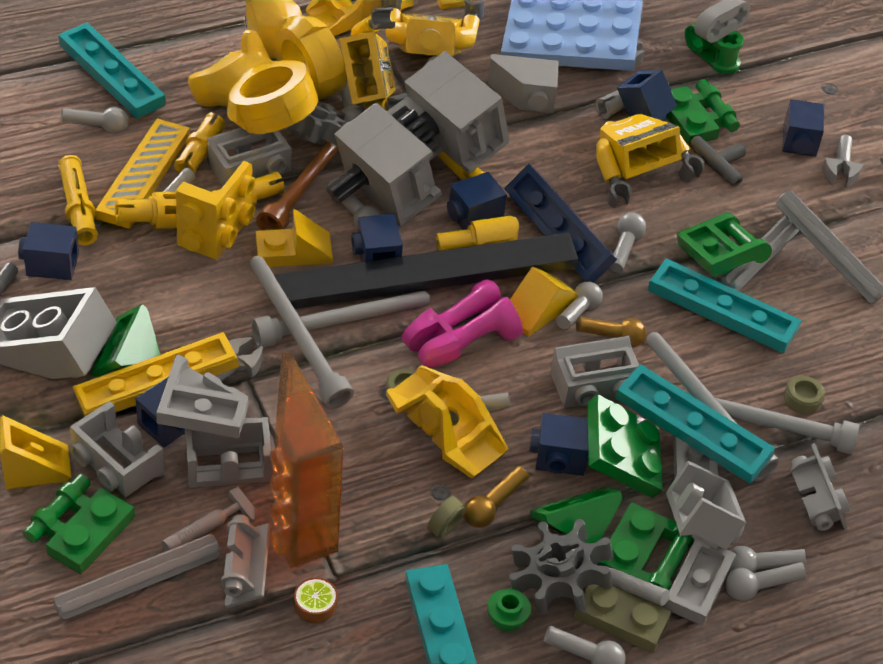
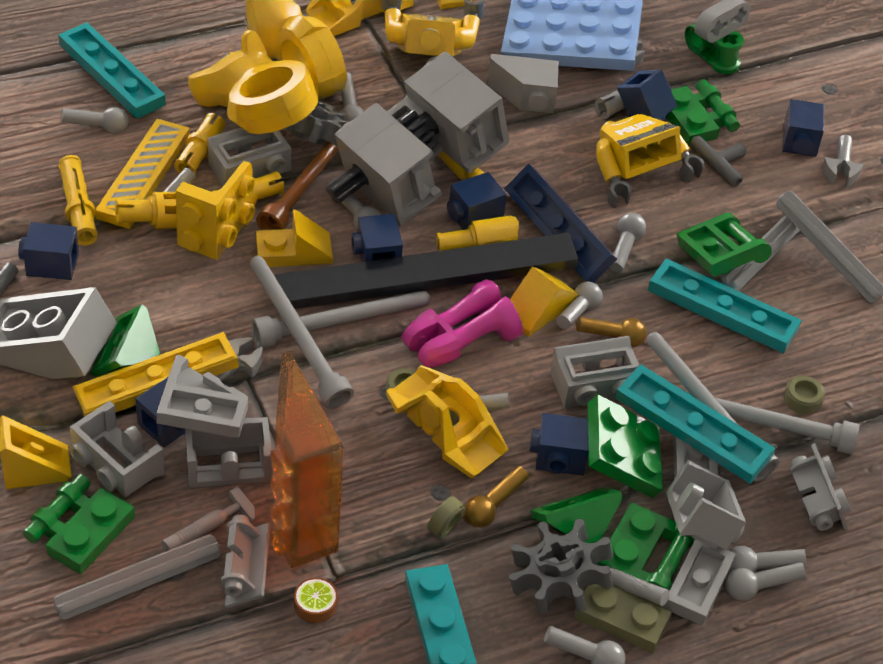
yellow torso [340,7,407,111] -> none
green plate [487,589,531,631] -> none

